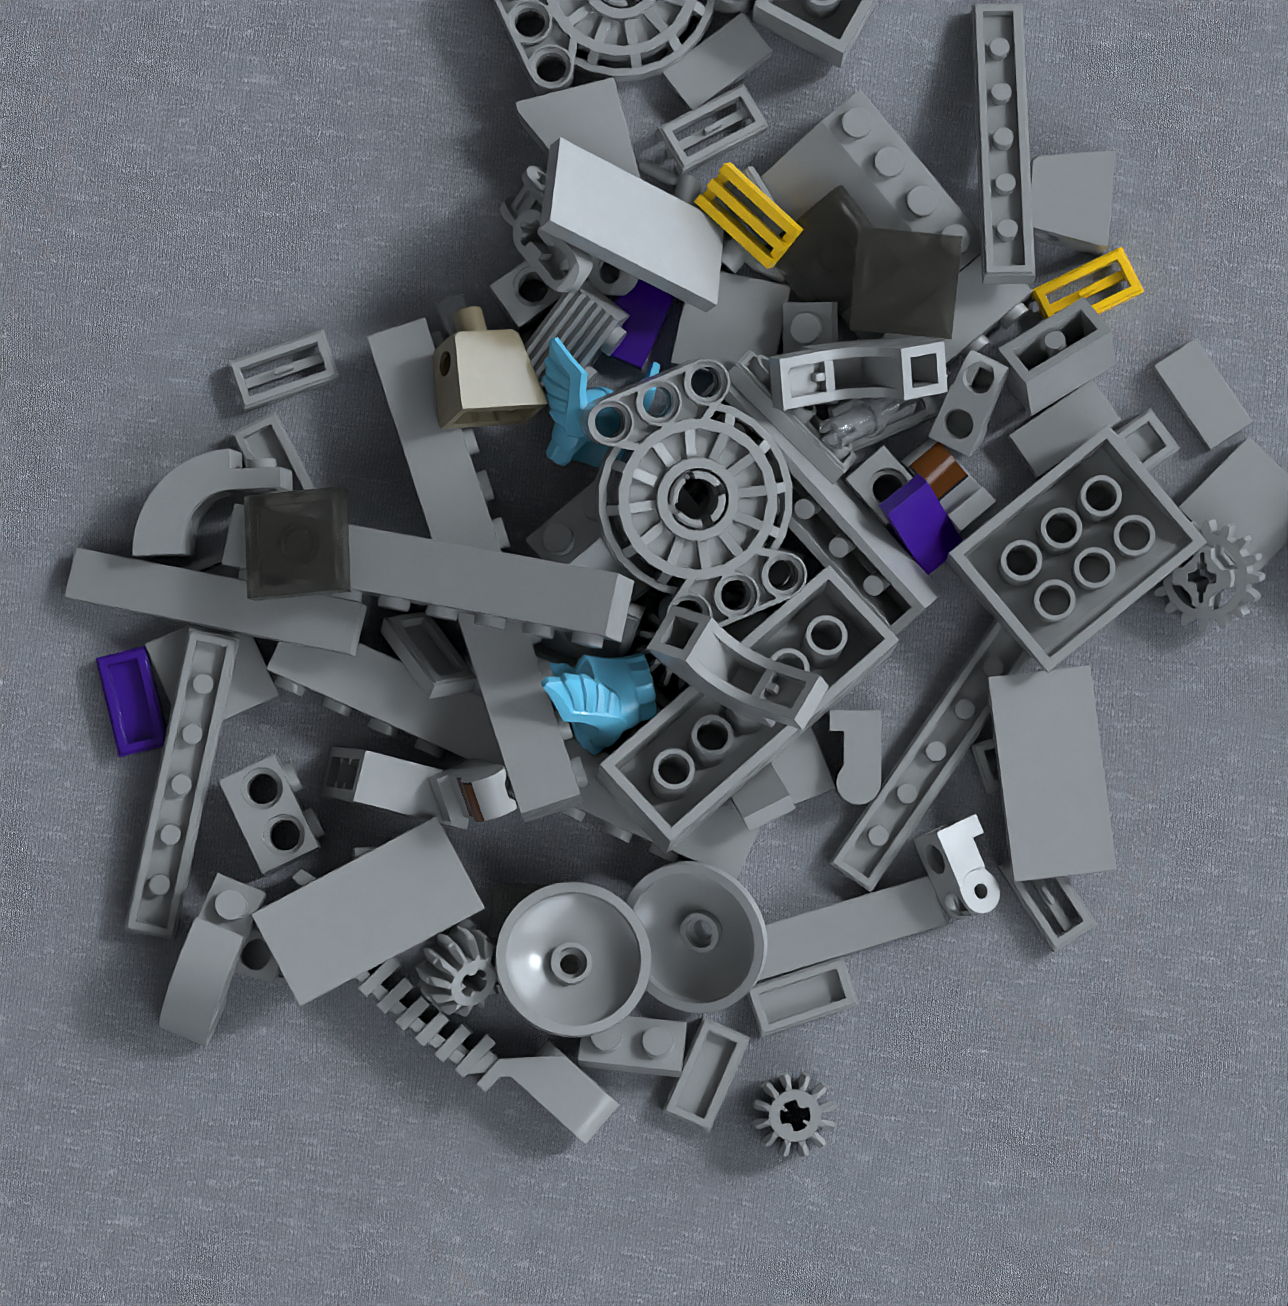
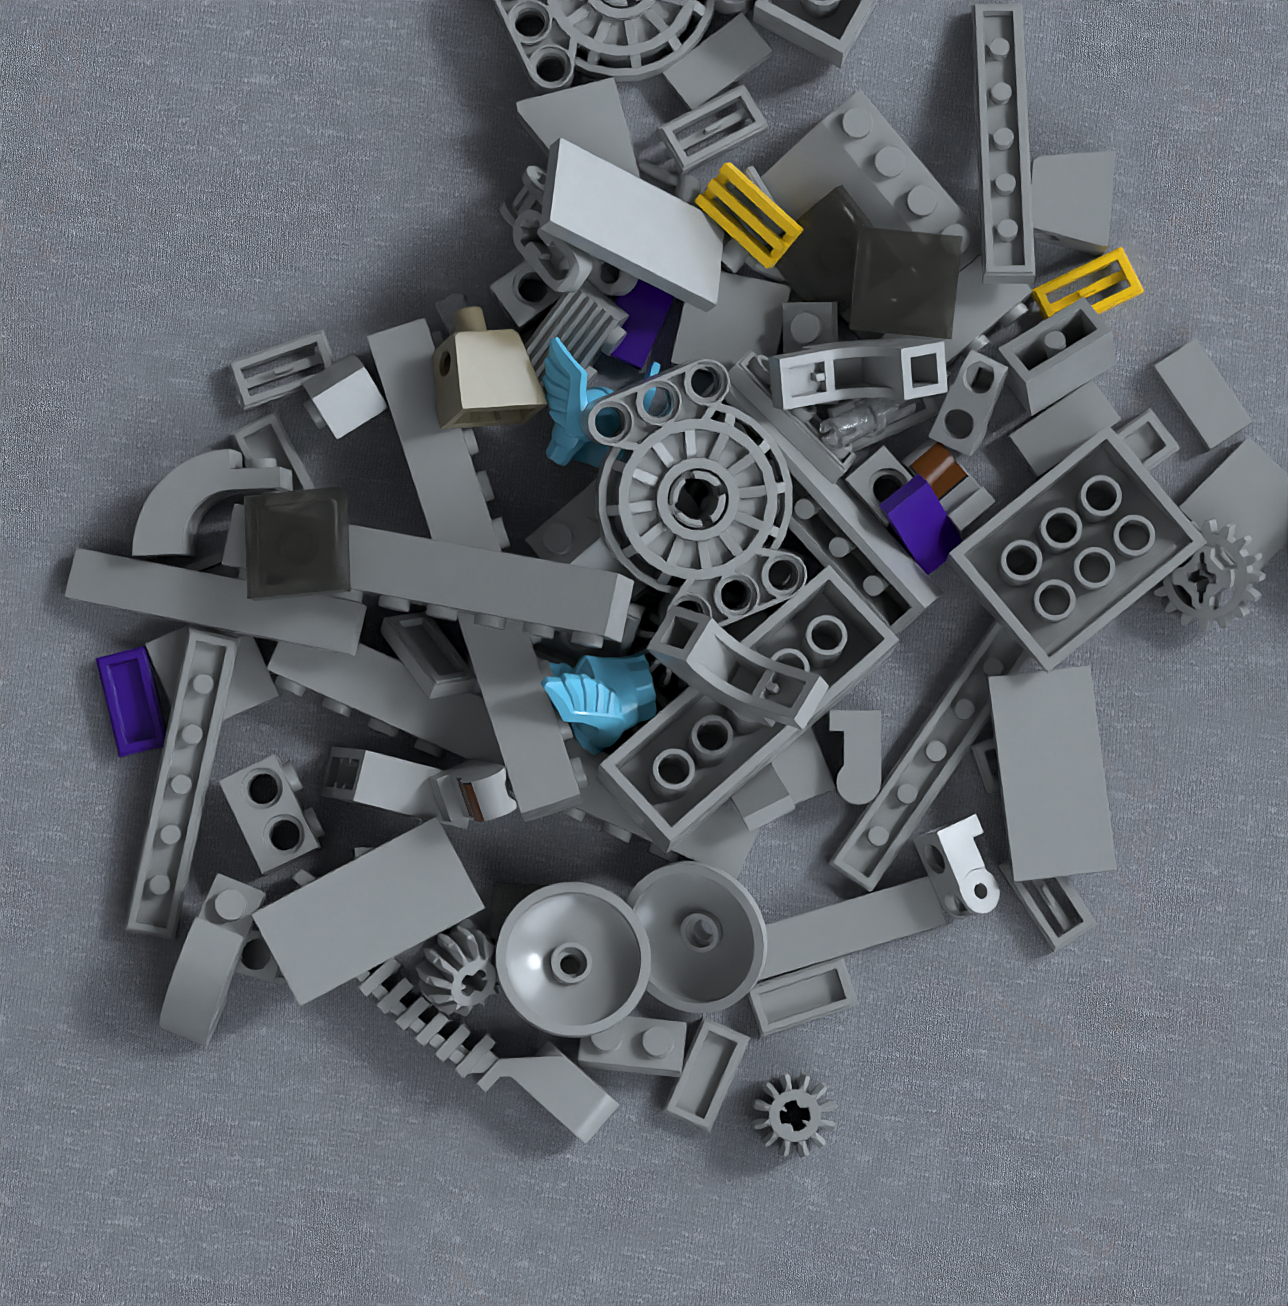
none -> light grey brick [302,352,389,439]

